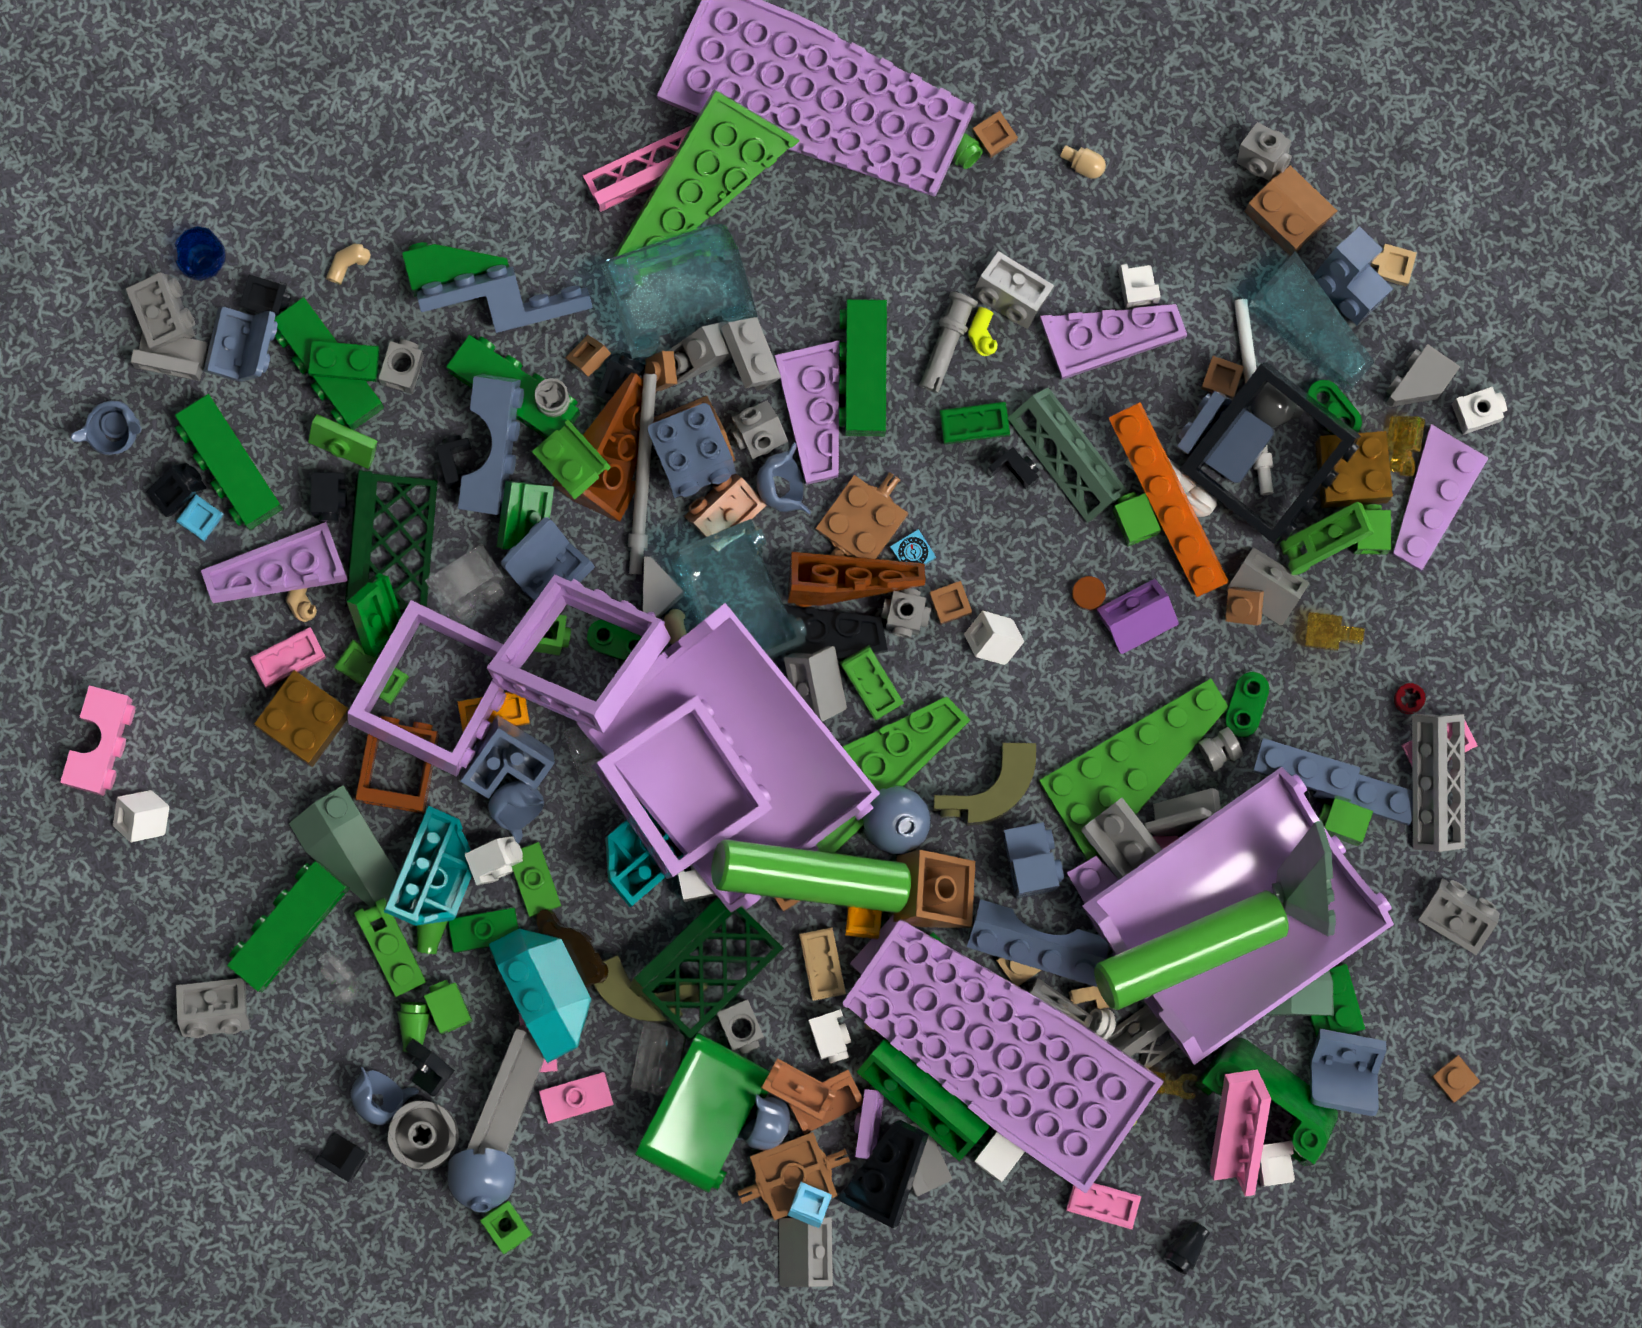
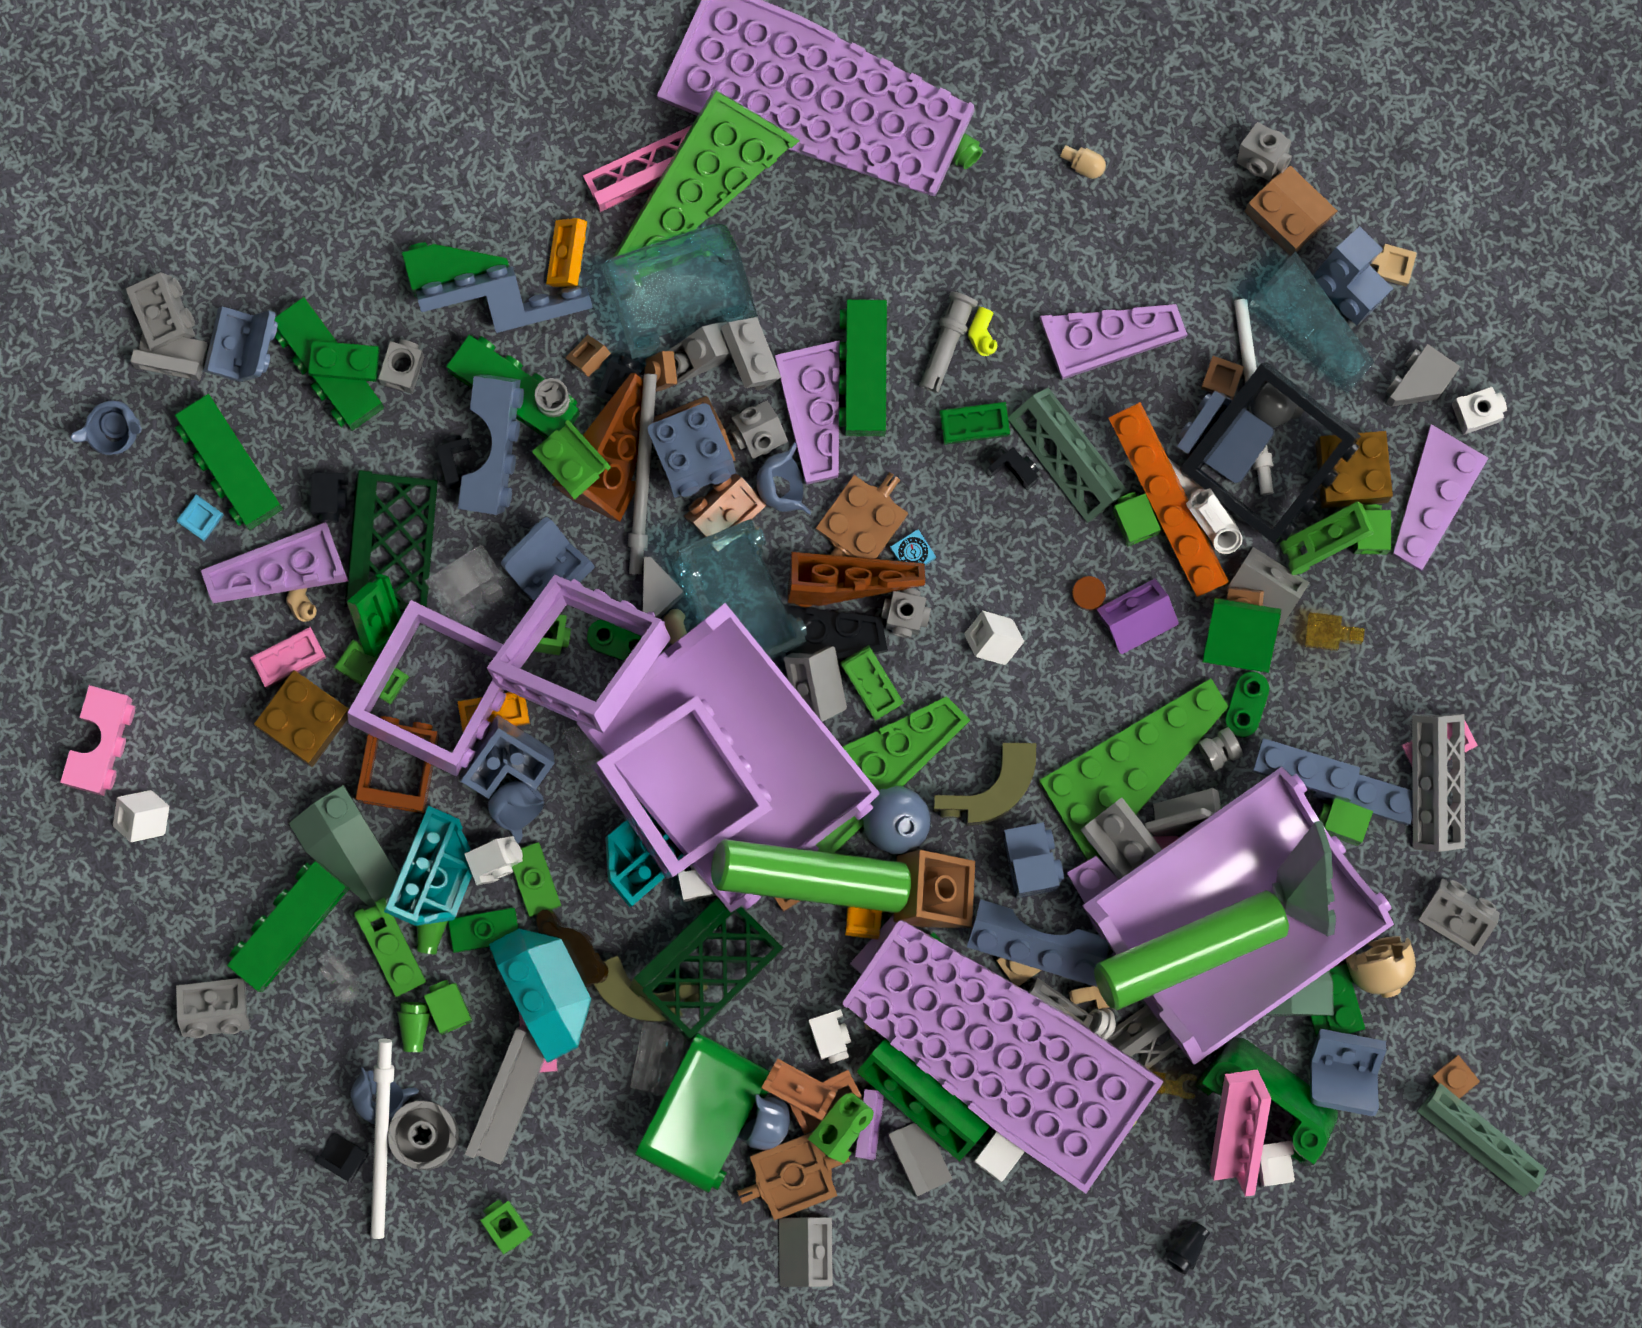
black bracket [146,463,207,517] -> none
clear blue hair [175,226,226,281] -> none
black bracket [239,274,292,317] -> none
bright green plate [308,414,378,469] -> none
tan arm [326,243,371,285] -> none
black bracket [405,1039,455,1097] -> none
sand blue cylinder [447,1148,516,1212] -> none
green plate [496,481,554,549] -> none
bright pink plate [539,1072,614,1124] -> none
light grey brick [717,999,764,1055] -> none
medium azure tile [788,1182,832,1228] -> none
tan plate [799,928,846,1001] -> none
black wing [836,1120,929,1228] -> none
medium nougat plate [929,581,972,625] -> none
medium nougat plate [972,111,1018,158] -> none
light grey bracket [972,251,1055,329] -> none
bright pink plate [1066,1183,1141,1230] -> none
white panel [1118,264,1161,309] -> none
green plate [1307,380,1362,435] -> none
clear yellow plate [1387,416,1425,476] -> none
dark red bush [1394,683,1426,714] -> none
none -> white bar [370,1039,394,1239]
none -> light orange plate [546,218,587,287]
none -> bright green leg [808,1093,874,1164]
none -> white piece [1186,488,1243,554]
none -> green tile [1203,598,1281,673]
none -> tan cylinder [1346,936,1416,998]
none -> sand green fence [1417,1083,1547,1197]

